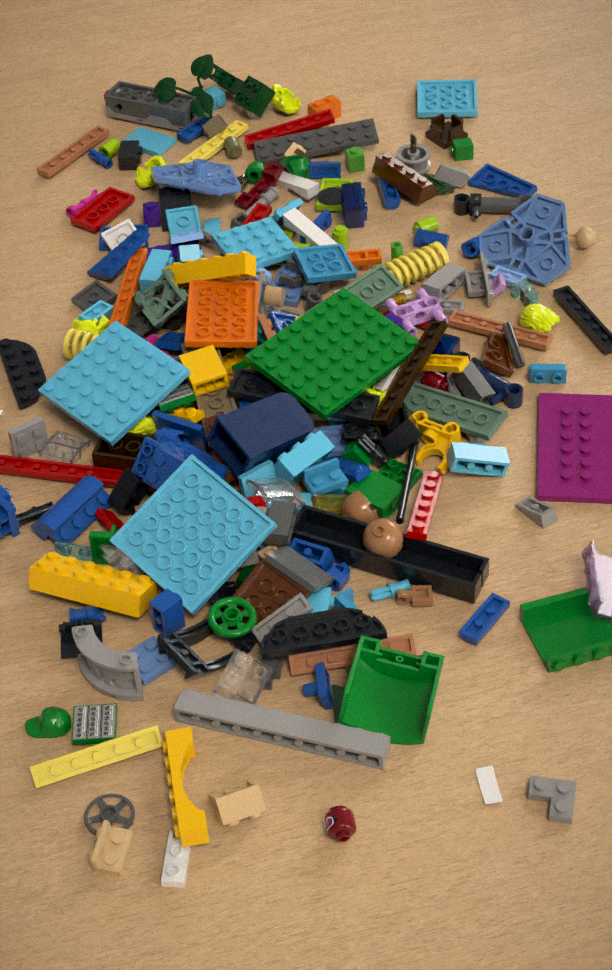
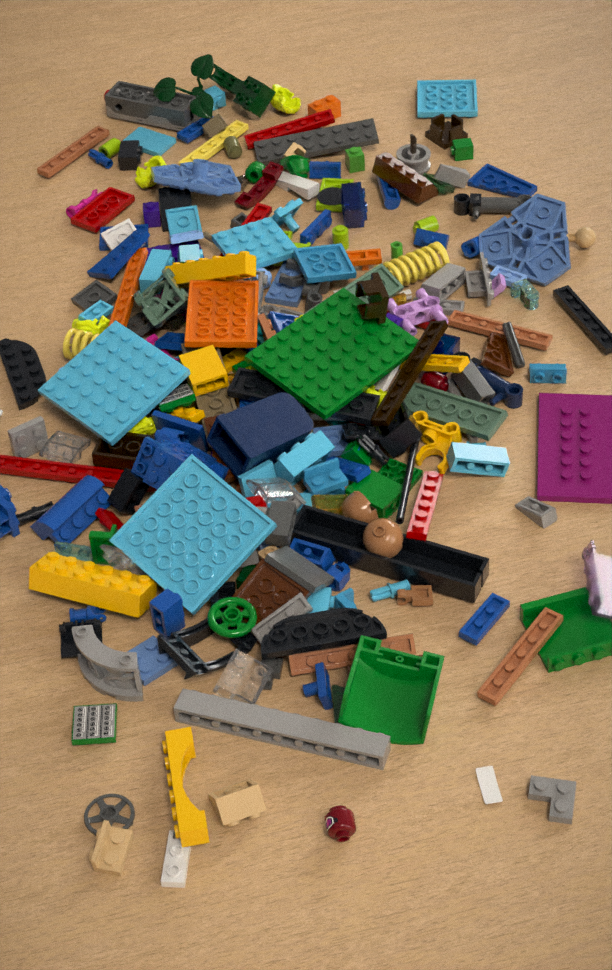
green piece [25,706,71,738] -> none
light yellow plate [29,725,163,788] -> none
medium azure slope [204,218,222,240] -> none
light grey pin [244,186,280,216] -> none
tan brick [264,285,287,307] -> none
white slope [283,208,338,246] -> none
neon yellow hair [519,303,560,333] -> none
none -> dark brown panel [355,272,389,324]
none -> nougat plate [477,607,563,706]

